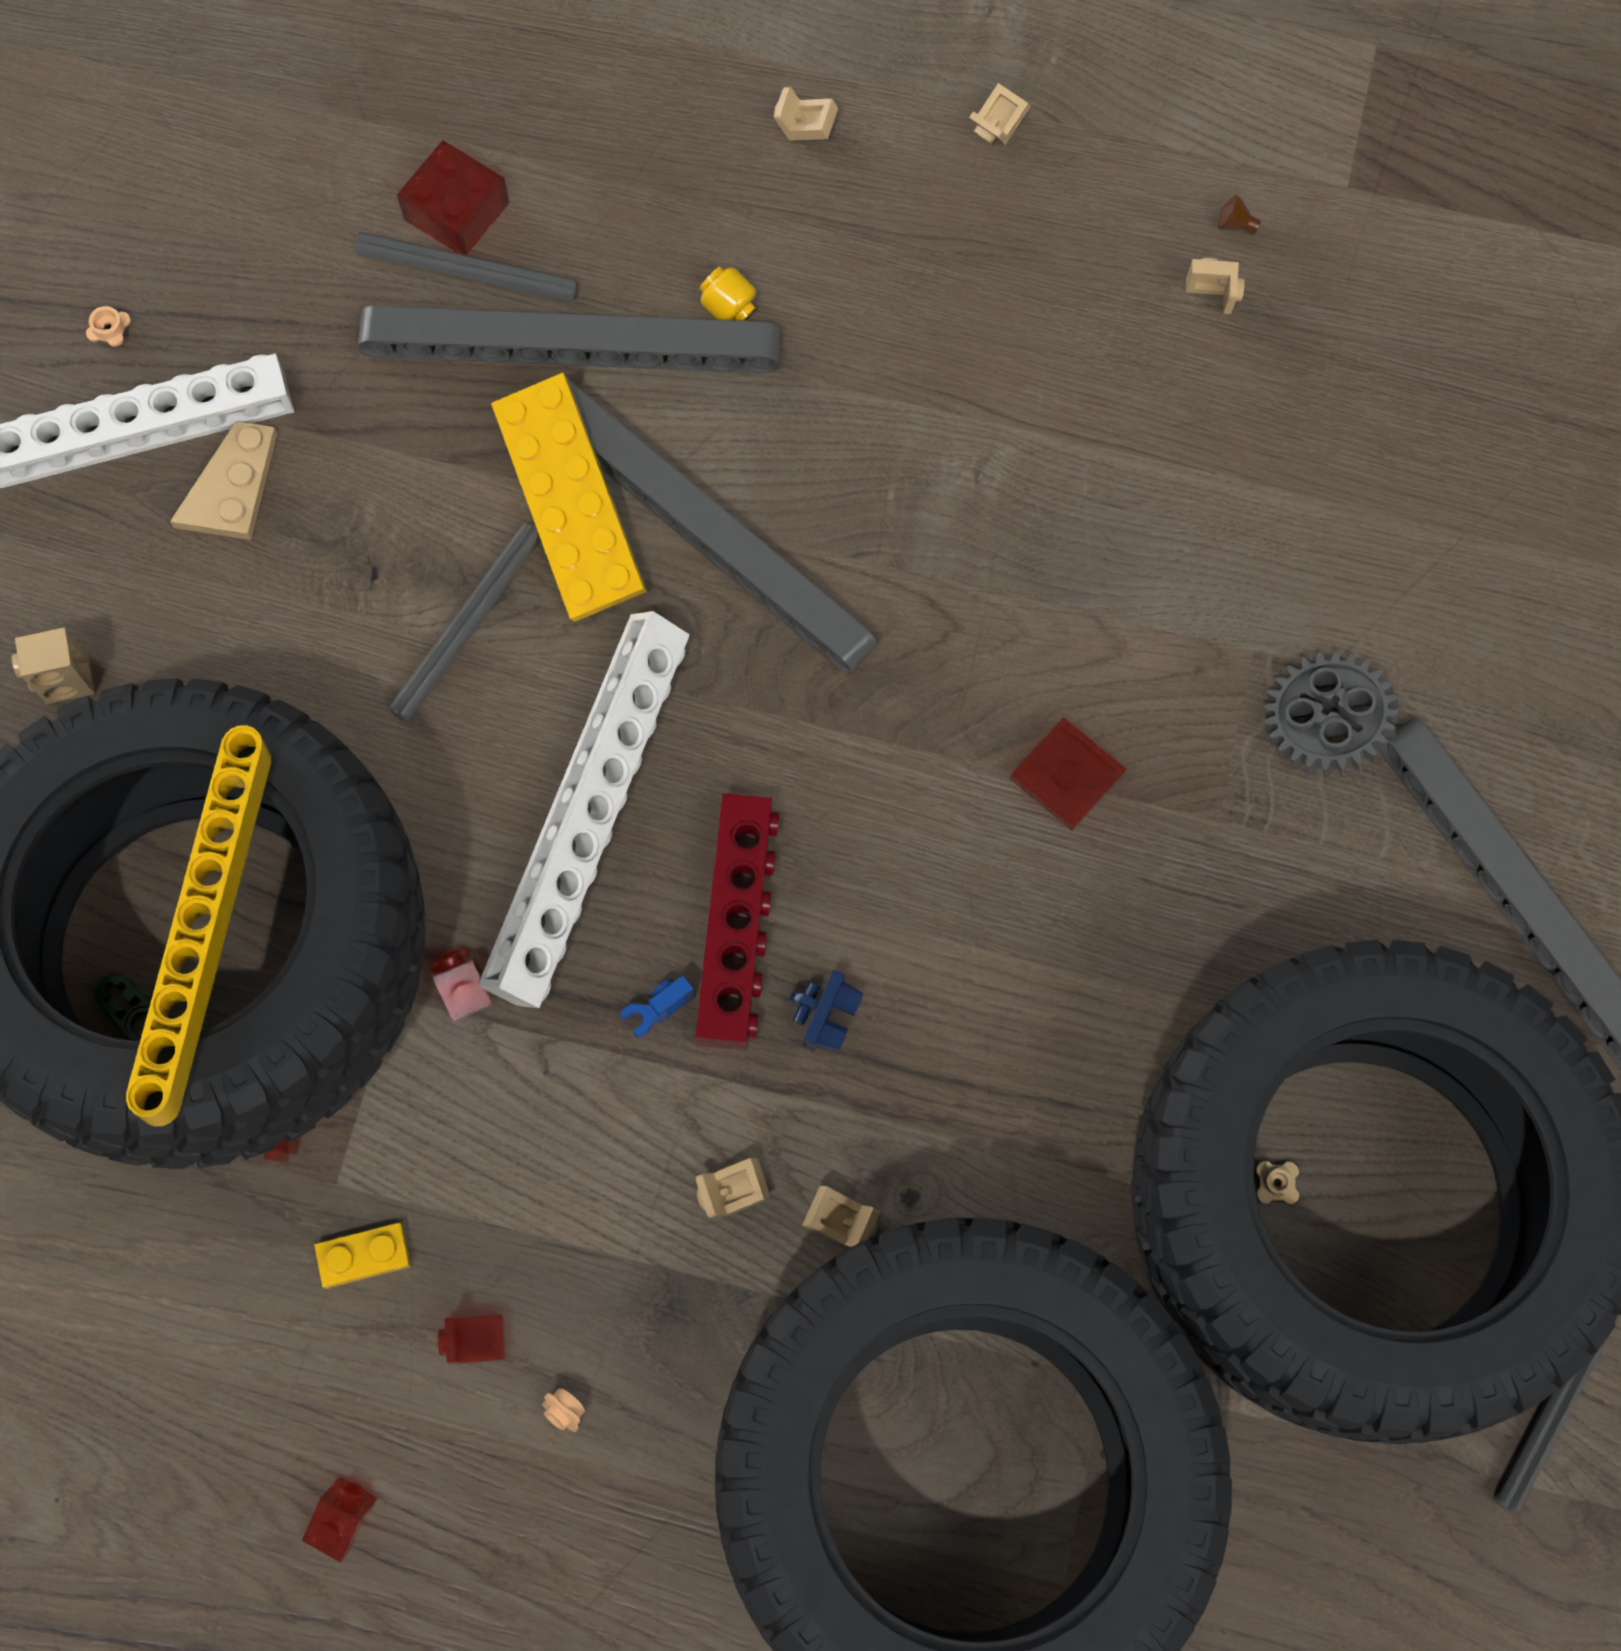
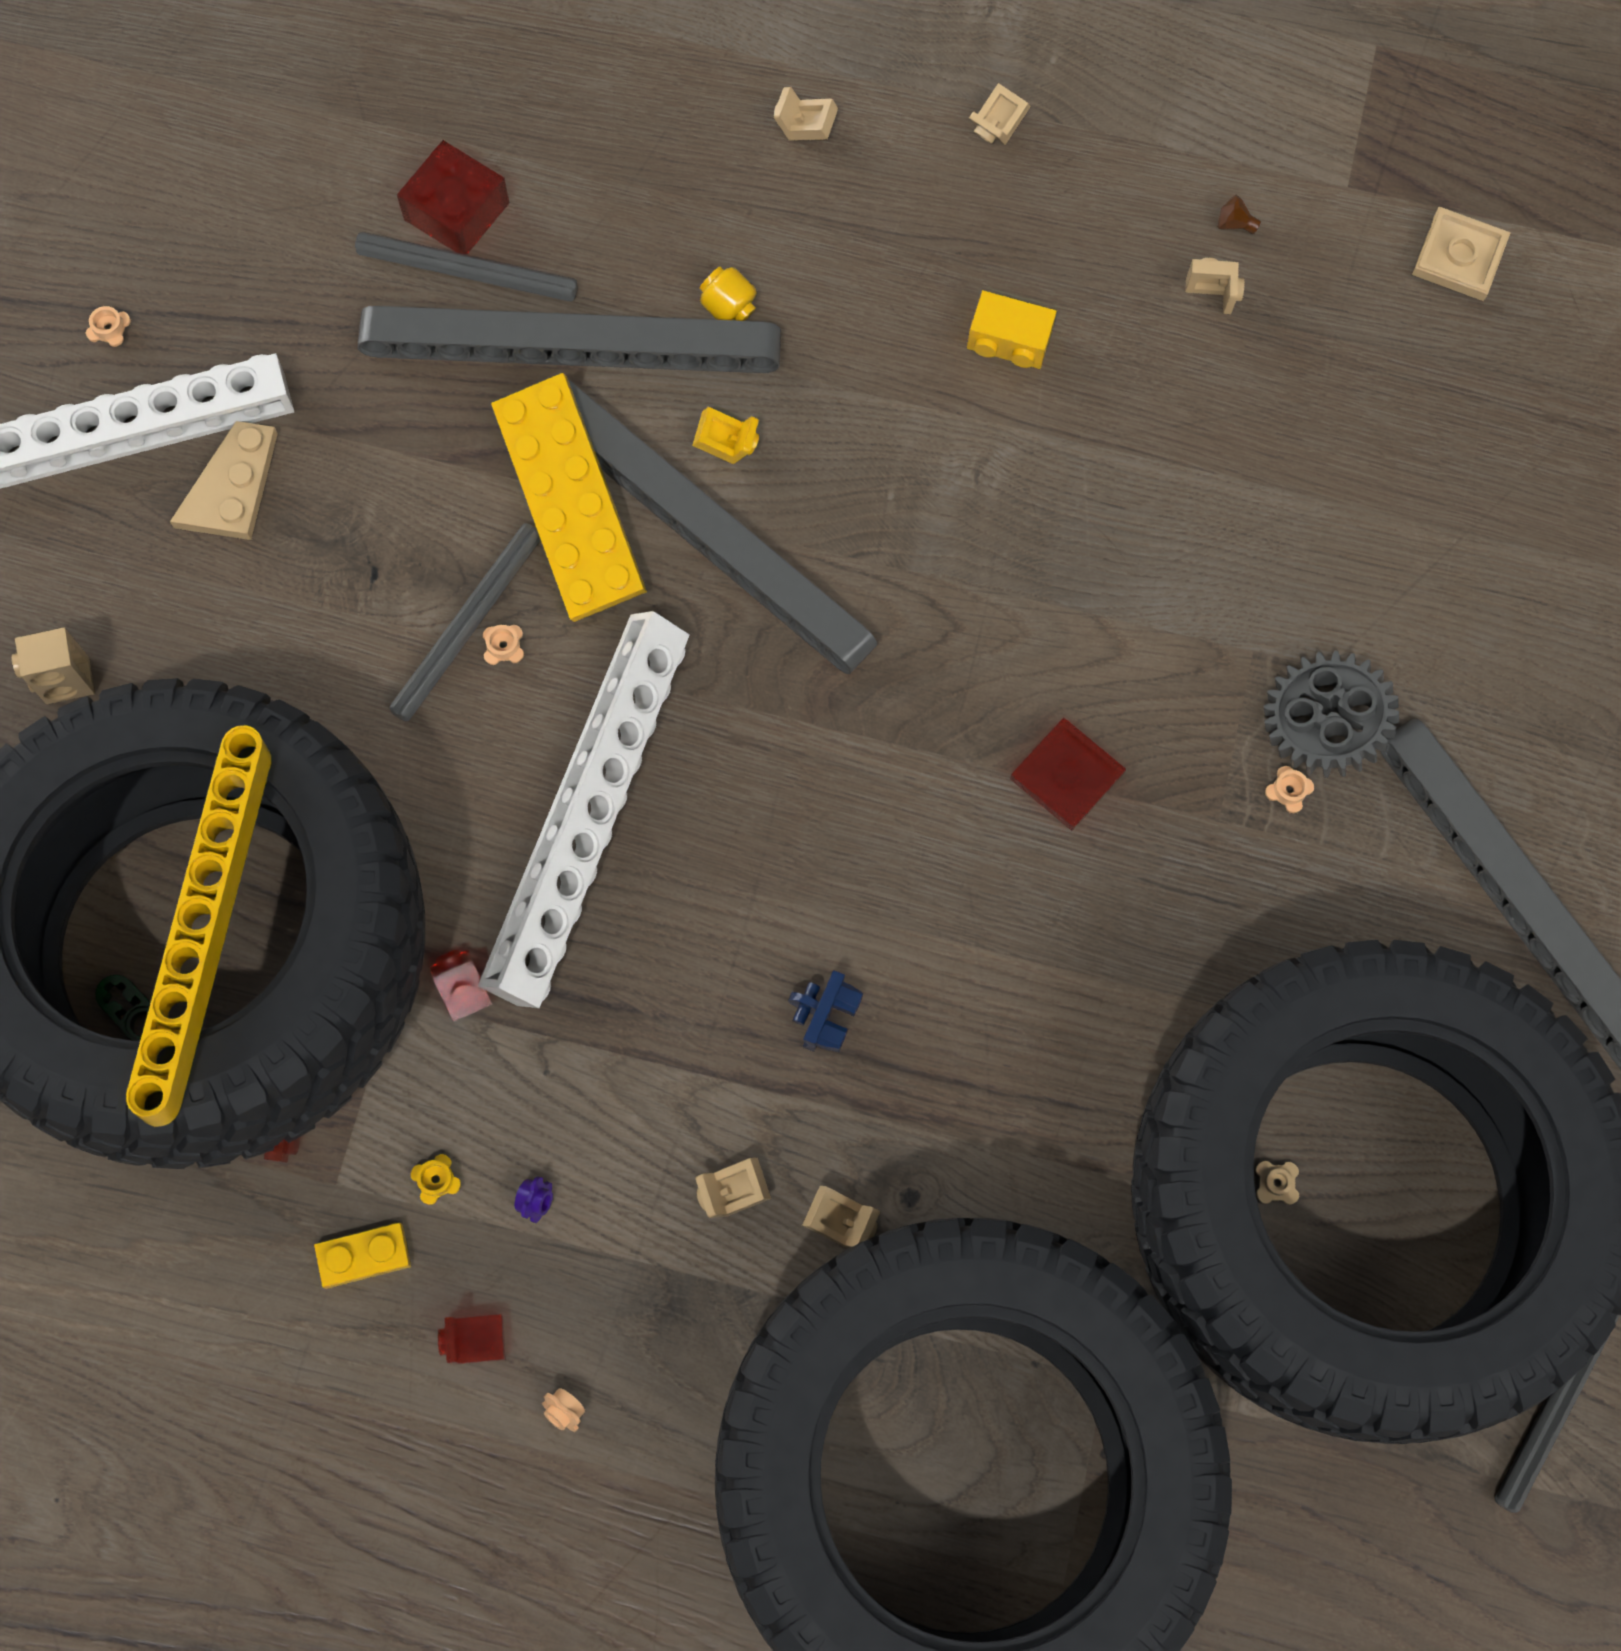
clear red bracket [302,1478,377,1563] -> none
blue plate [620,975,694,1039] -> none
dark red brick [695,793,780,1051] -> none
none -> yellow plate [411,1154,461,1205]
none -> light nougat plate [483,625,524,665]
none -> dark purple plate [514,1176,553,1223]
none -> yellow bracket [692,406,759,464]
none -> yellow brick [967,290,1057,369]
none -> light nougat plate [1265,766,1314,813]
none -> tan plate [1412,207,1511,301]

